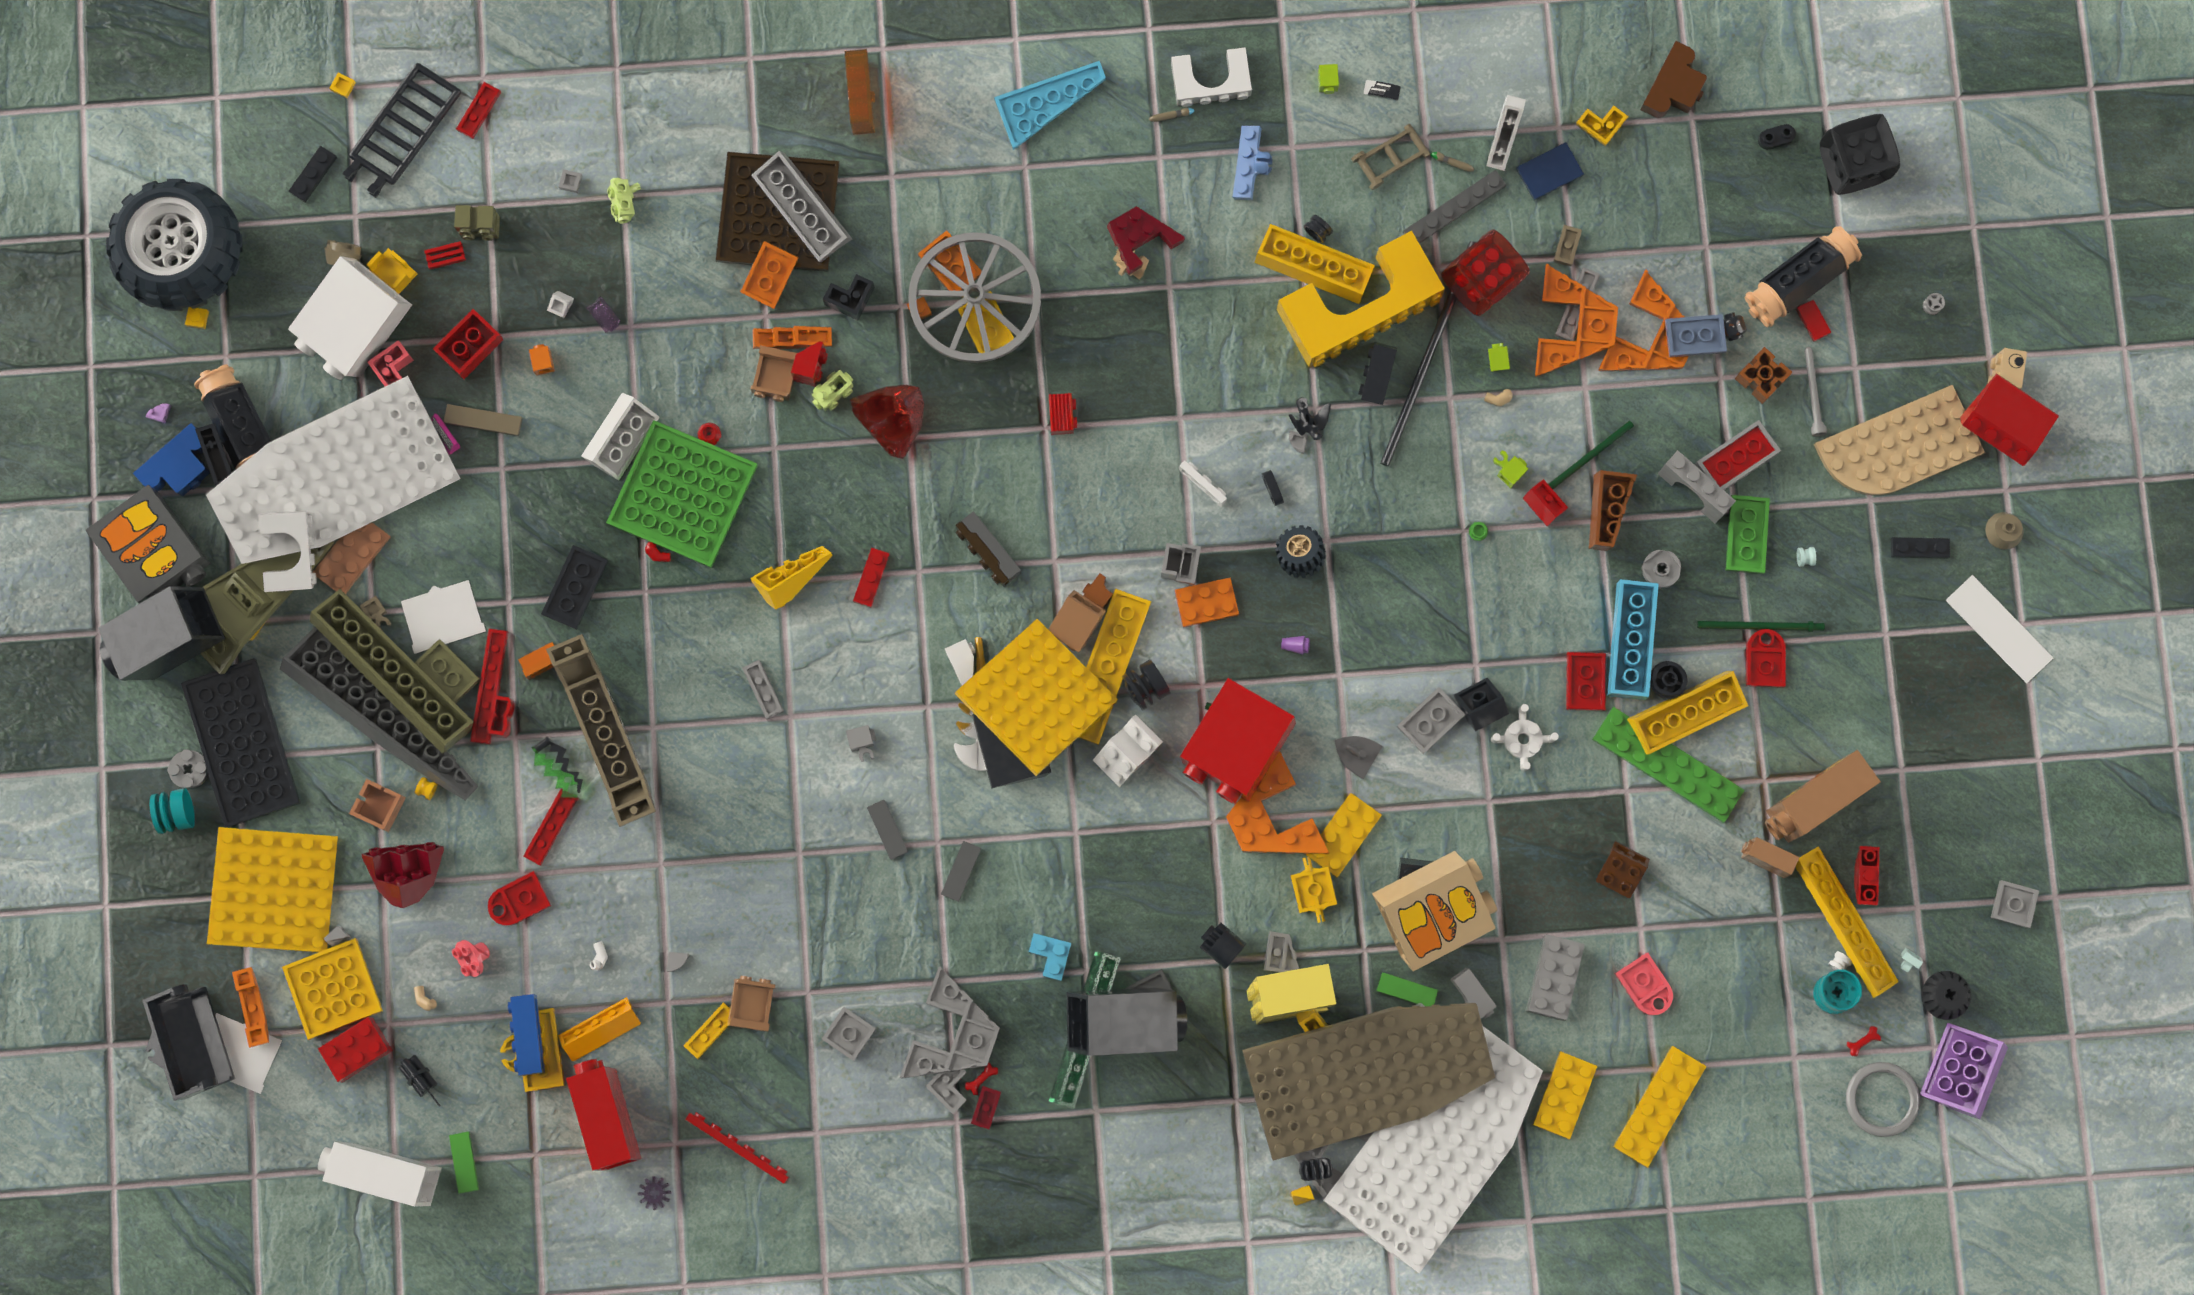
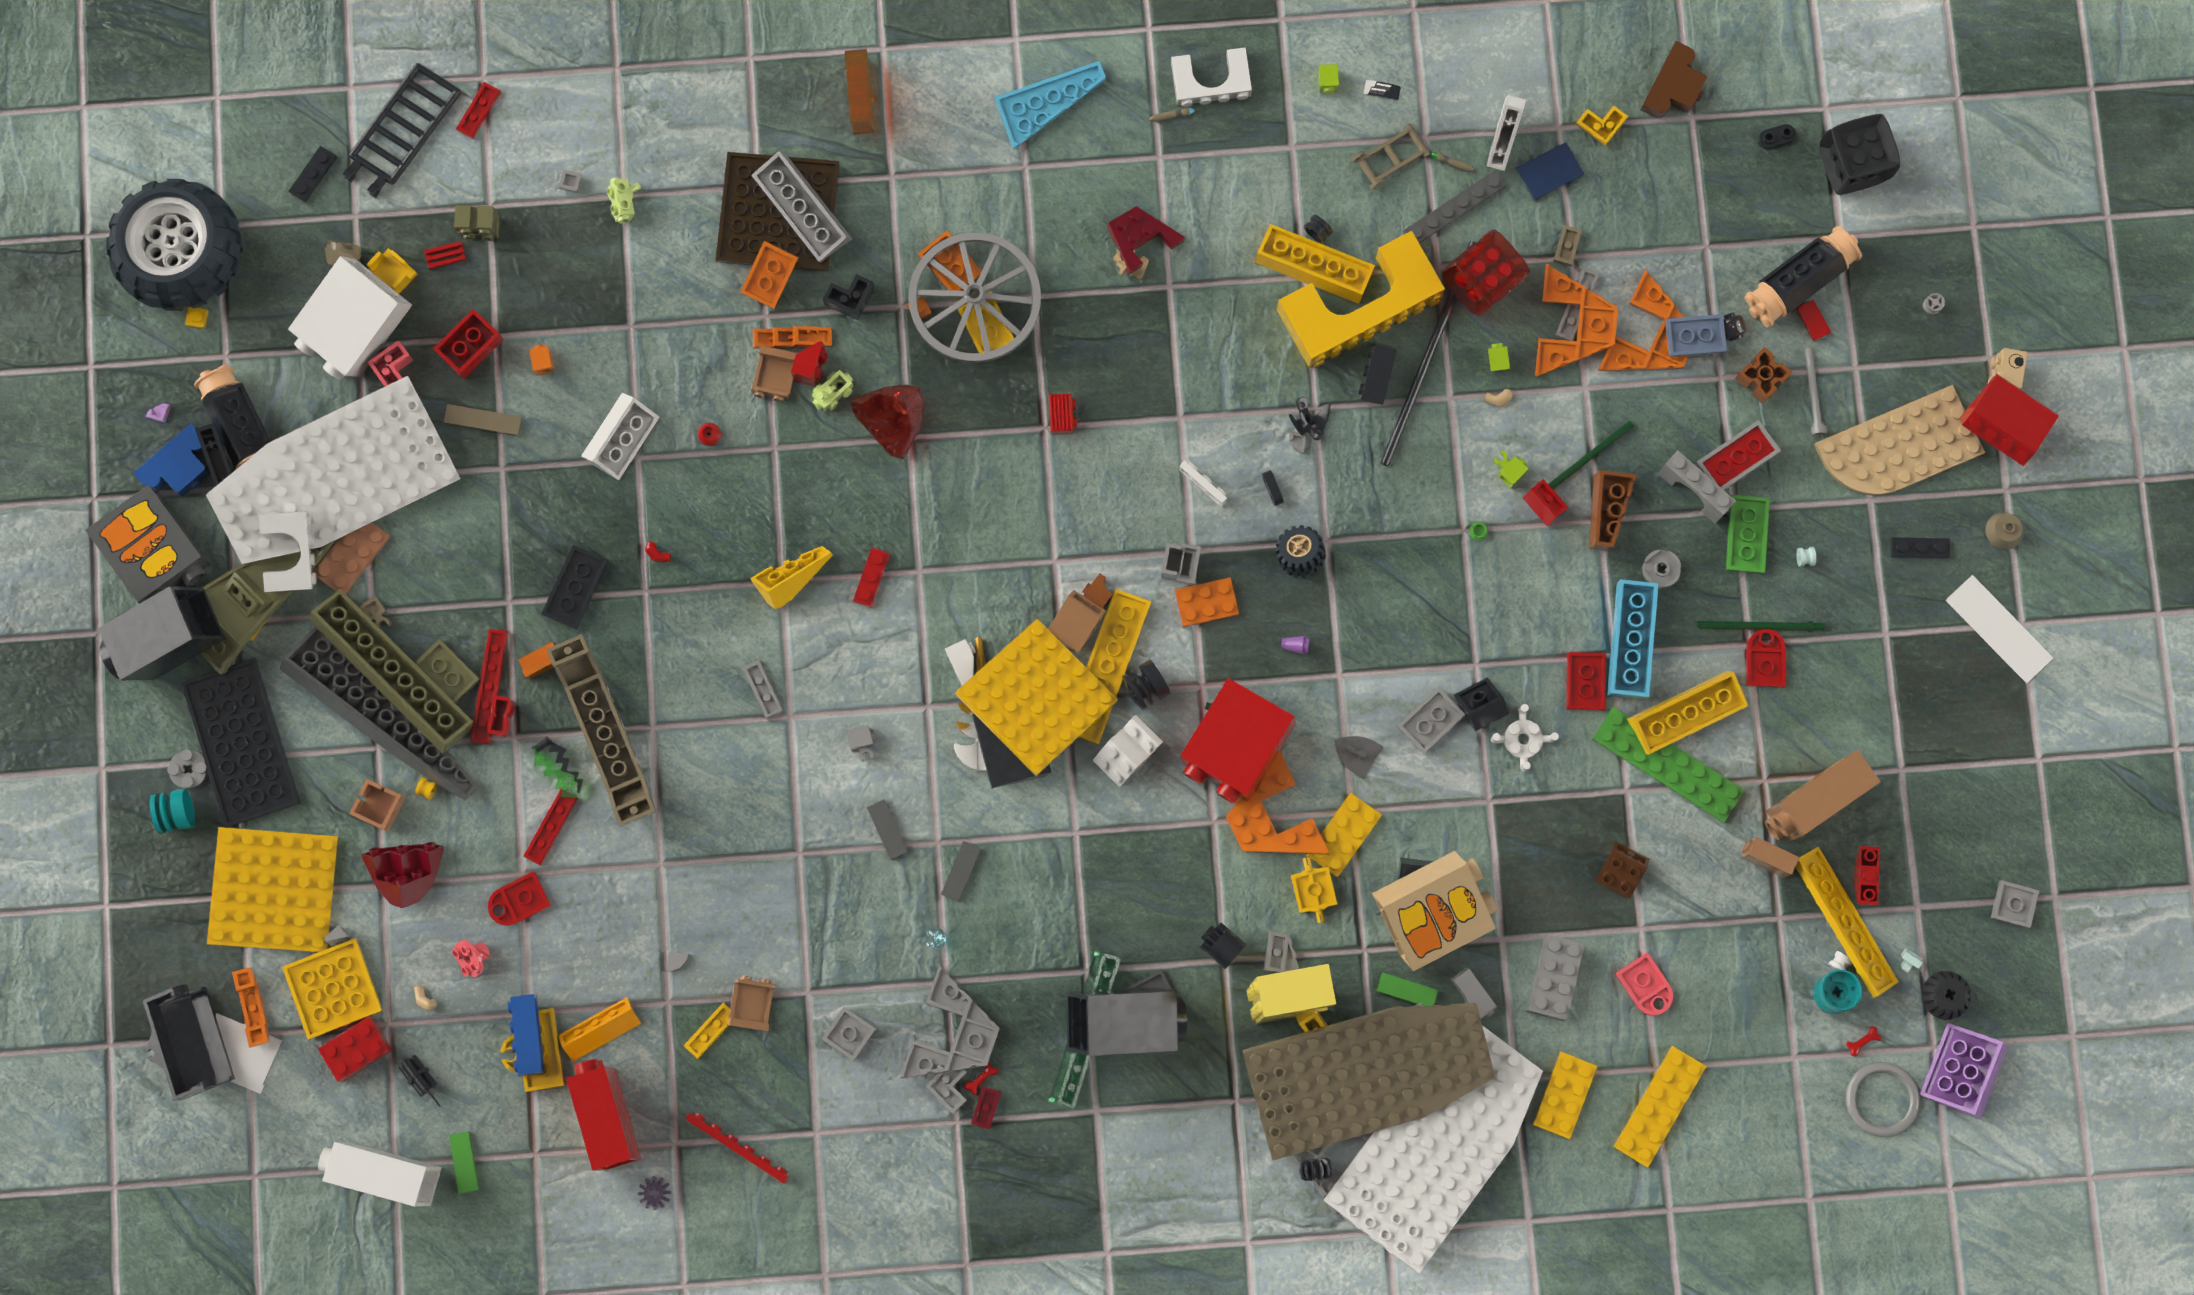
yellow plate [329,72,356,98] -> none
white sticker [401,580,486,654] -> none
dark pink slope [431,413,460,455] -> none
white slope [547,291,574,318] -> none
clear purple hips [586,296,621,333] -> none
white arm [590,941,608,971] -> none
bright green plate [606,420,758,568] -> none
piece [955,511,1021,587] -> none
medium azure plate [1029,933,1071,981] -> none
medium blue plate [1233,126,1272,200] -> none
yellow slope [1290,1185,1314,1205] -> none
black cone [1650,661,1688,699] -> none
none -> clear light blue plate [926,929,946,948]

